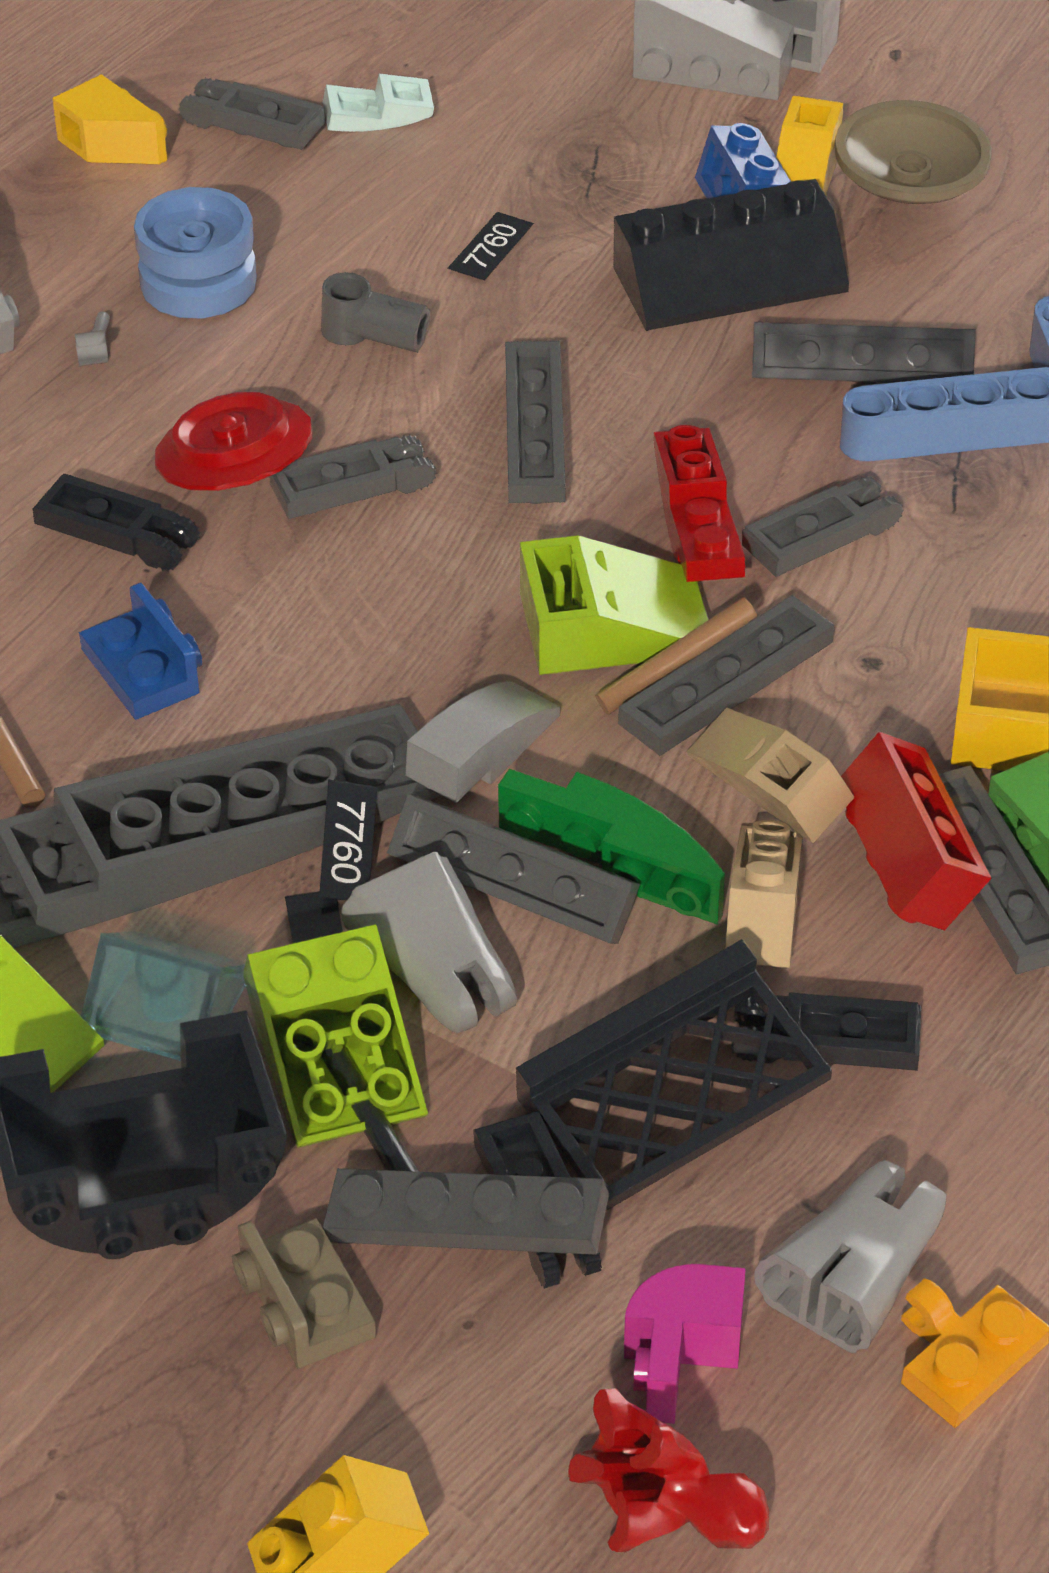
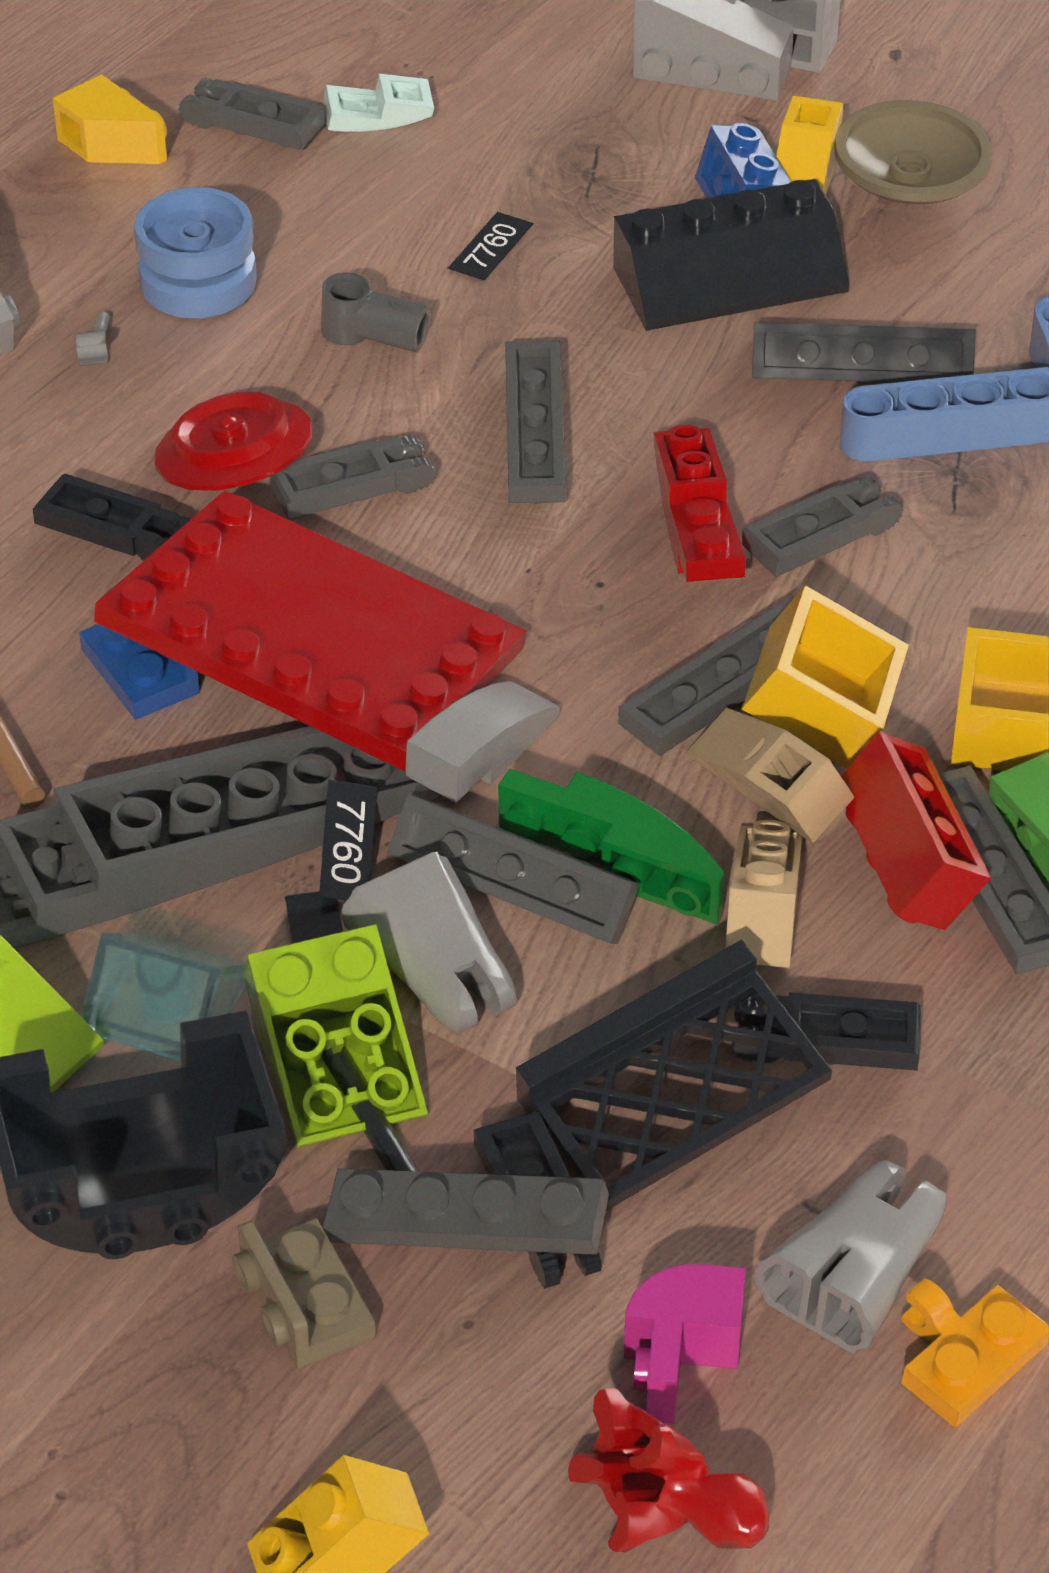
lime slope [520,535,708,675] -> none
medium nougat bar [595,597,757,715] -> none
none -> red plate [94,490,527,772]
none -> yellow piece [742,585,909,769]

